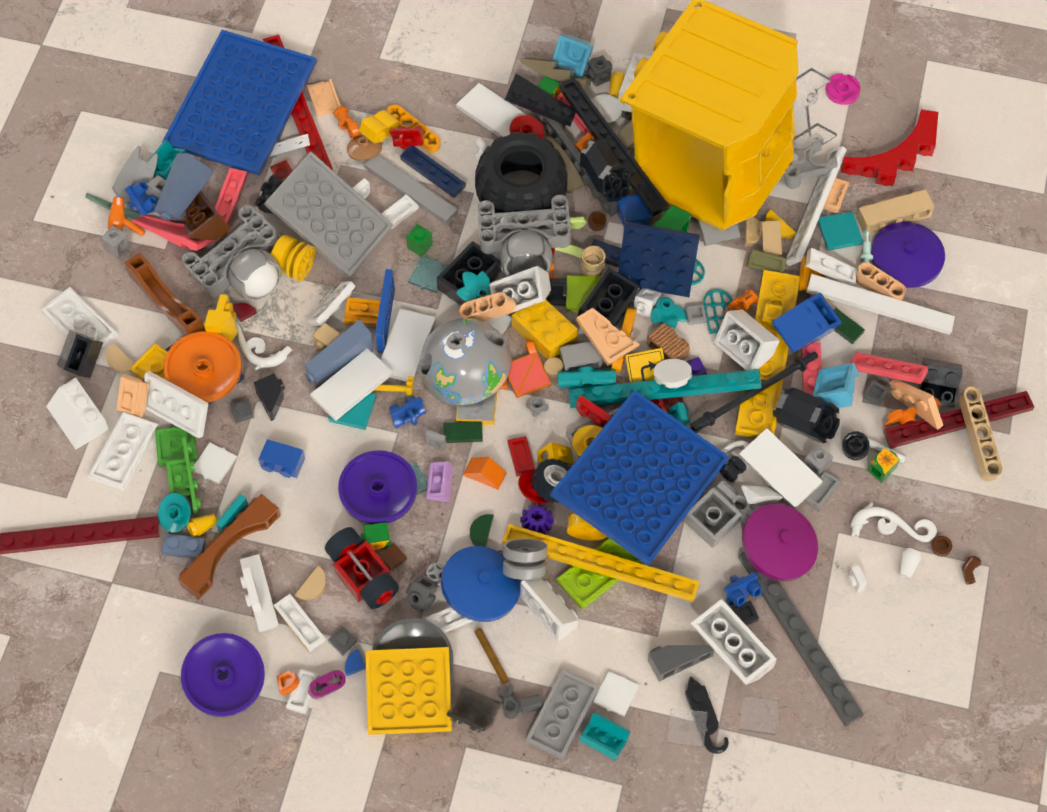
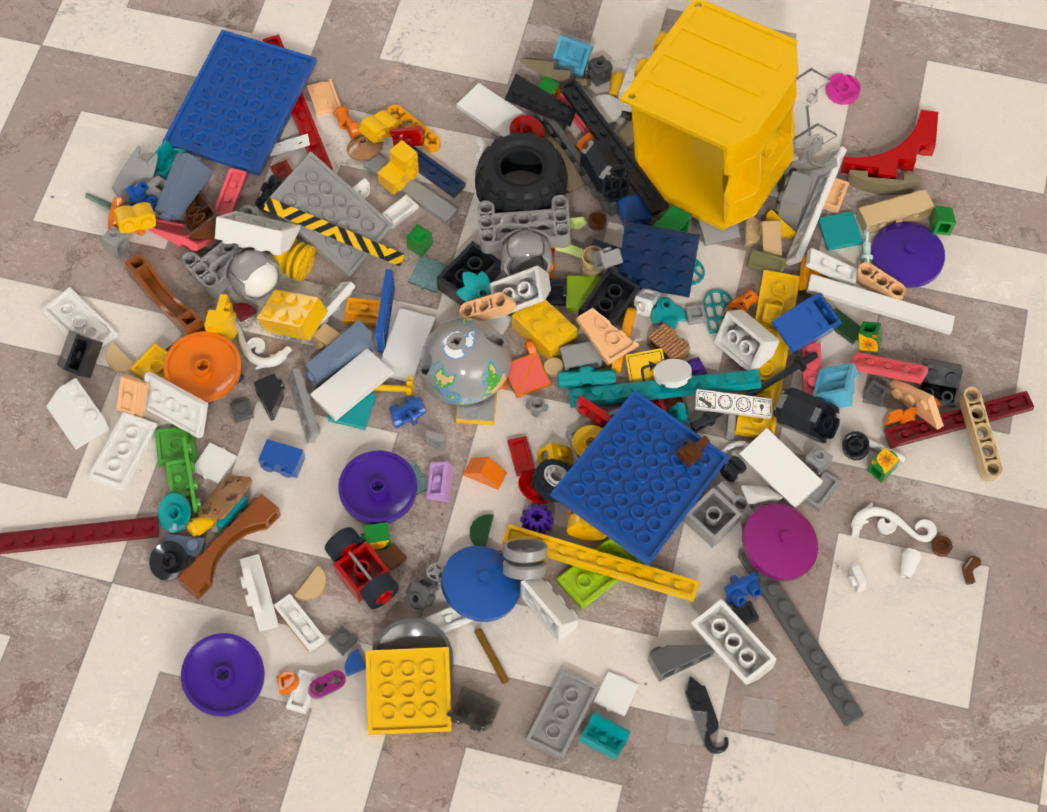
dark green tile [443,422,483,443] -> none
dark grey bar [498,684,542,719] -> none
none -> yellow brick [114,202,156,233]
none -> black dish [149,541,188,581]
none -> medium nougat axle [197,475,253,520]
none -> white slope [215,211,300,255]
none -> yellow brick [257,289,328,341]
none -> sticker [264,197,404,267]
none -> light grey plate [288,368,320,444]
none -> yellow brick [377,140,419,195]
none -> light grey brick [590,246,623,271]
none -> reddish brown plate [675,435,710,468]
none -> white tile [694,389,772,419]
none -> light grey tile [725,414,736,441]
none -> light grey brick [776,171,814,226]
none -> dark tan slope [847,170,922,195]
none -> green brick [858,321,882,352]
none -> green brick [929,206,956,236]

